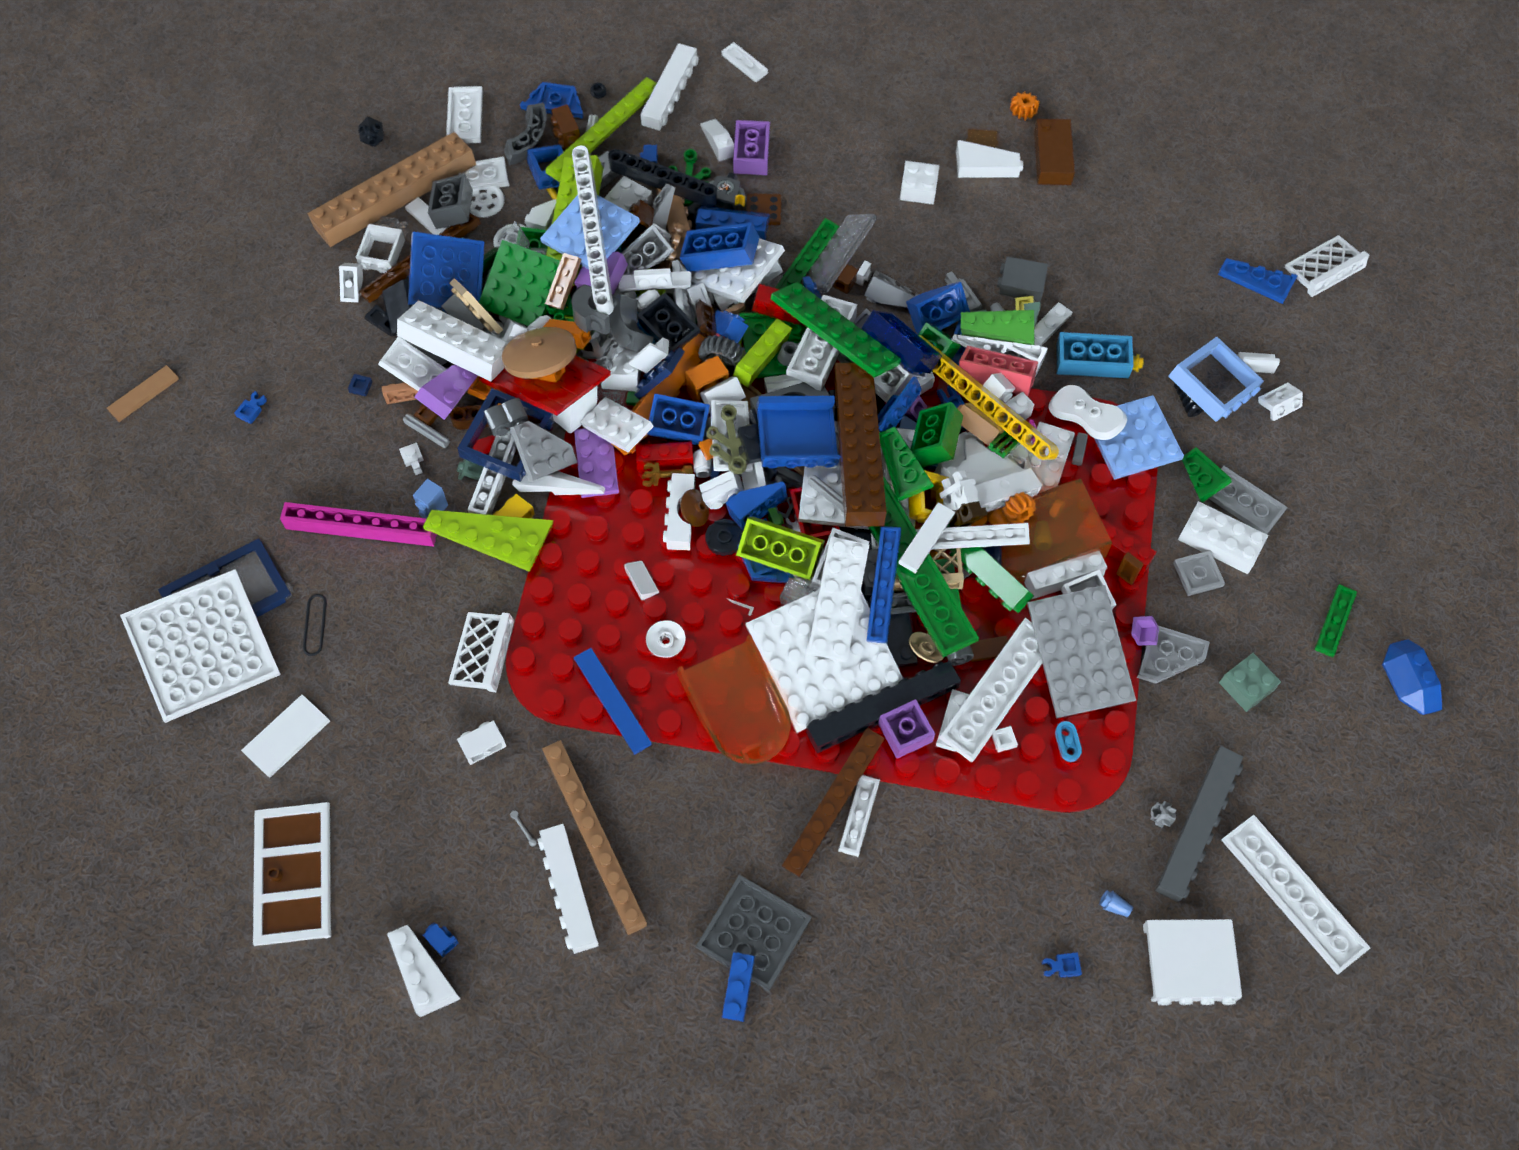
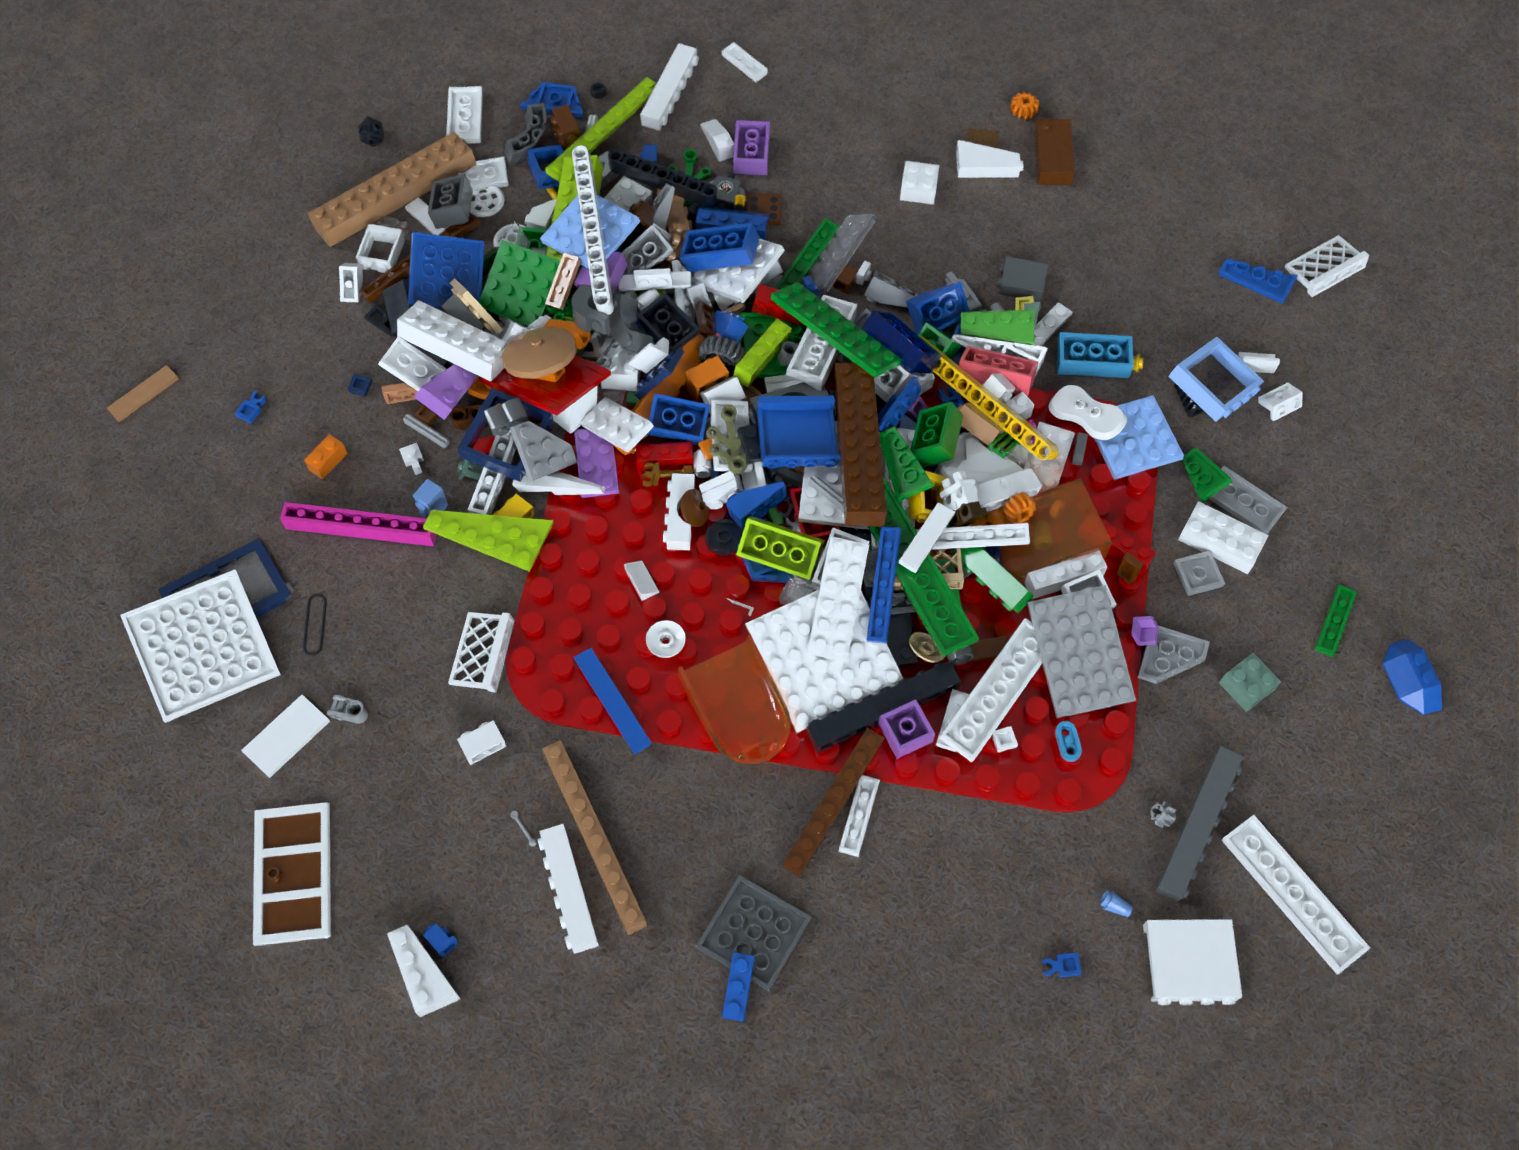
none -> orange brick [304,434,348,480]
none -> light grey piece [326,695,368,724]

